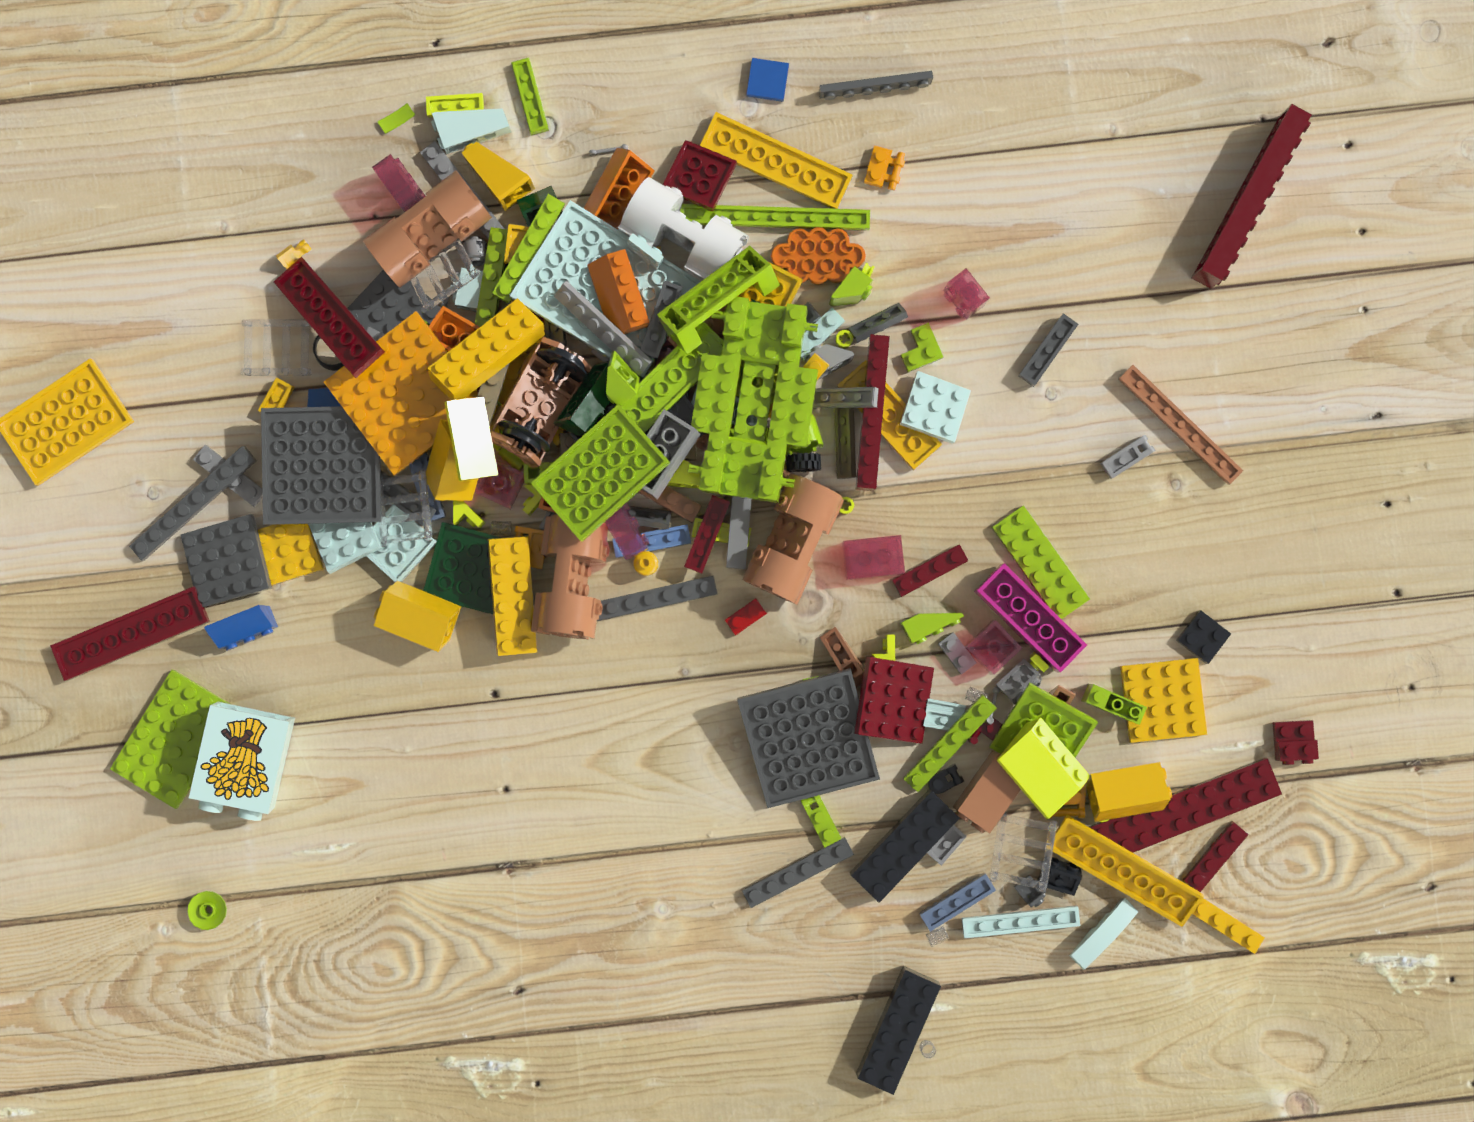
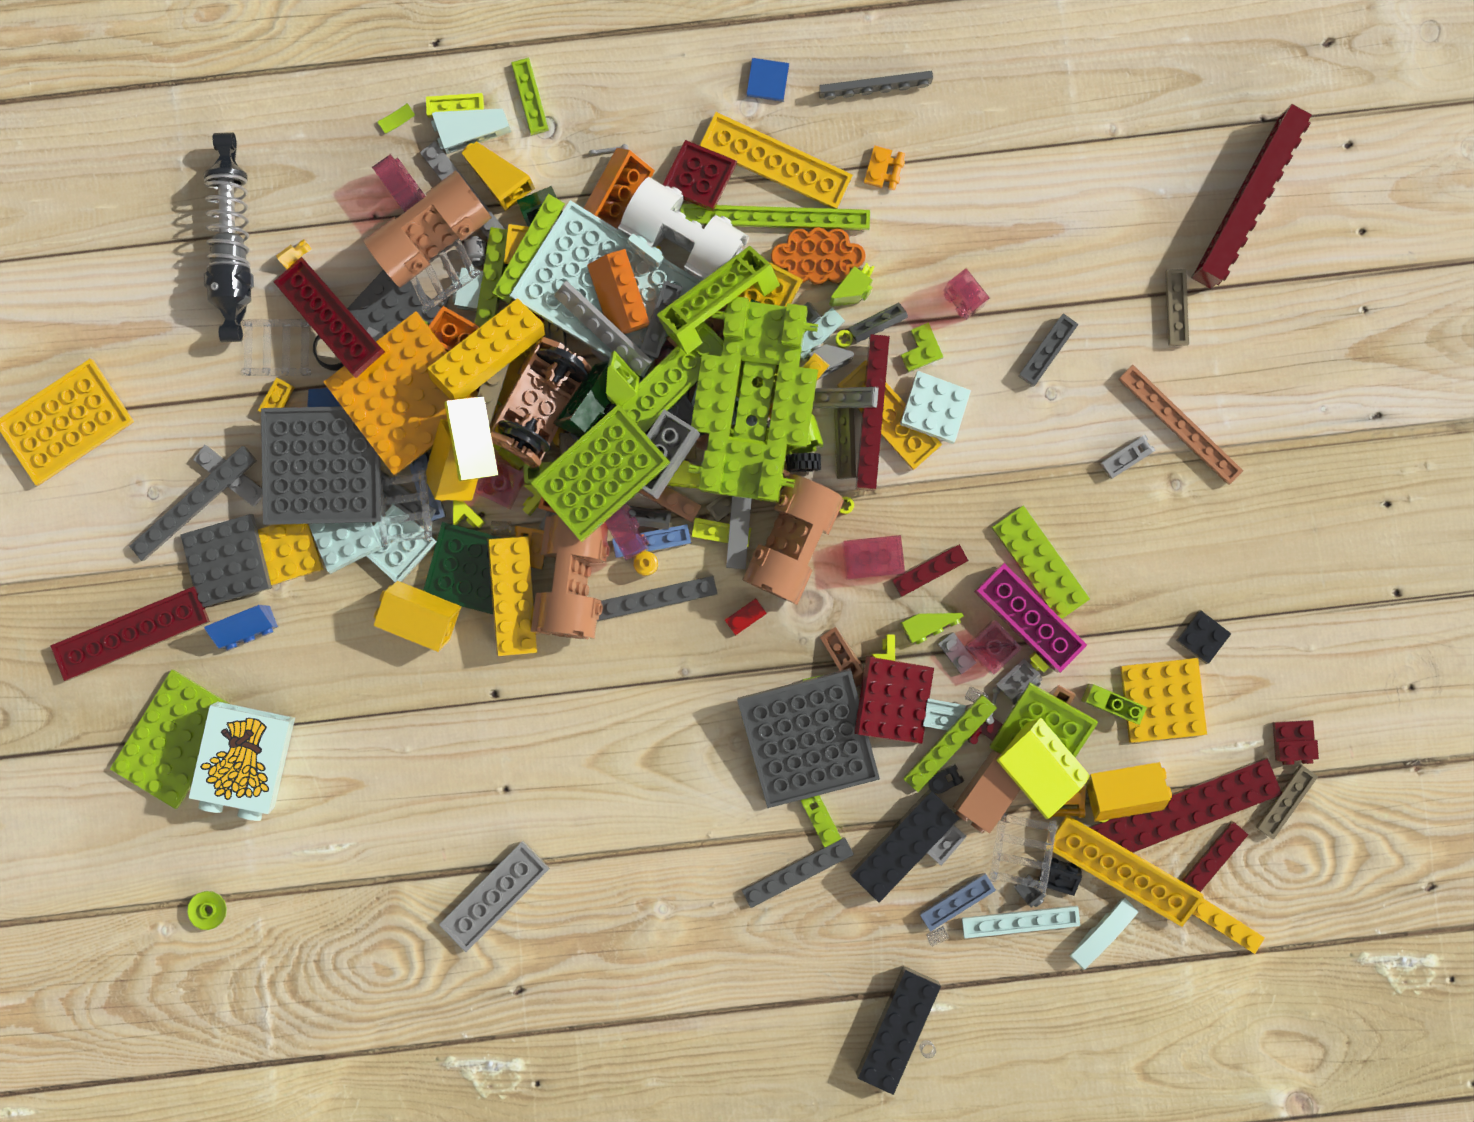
dark red plate [684,495,730,574] -> none
none -> piece [204,132,254,343]
none -> light grey plate [439,841,550,952]
none -> dark tan plate [1165,269,1189,346]
none -> dark tan plate [1256,765,1318,839]

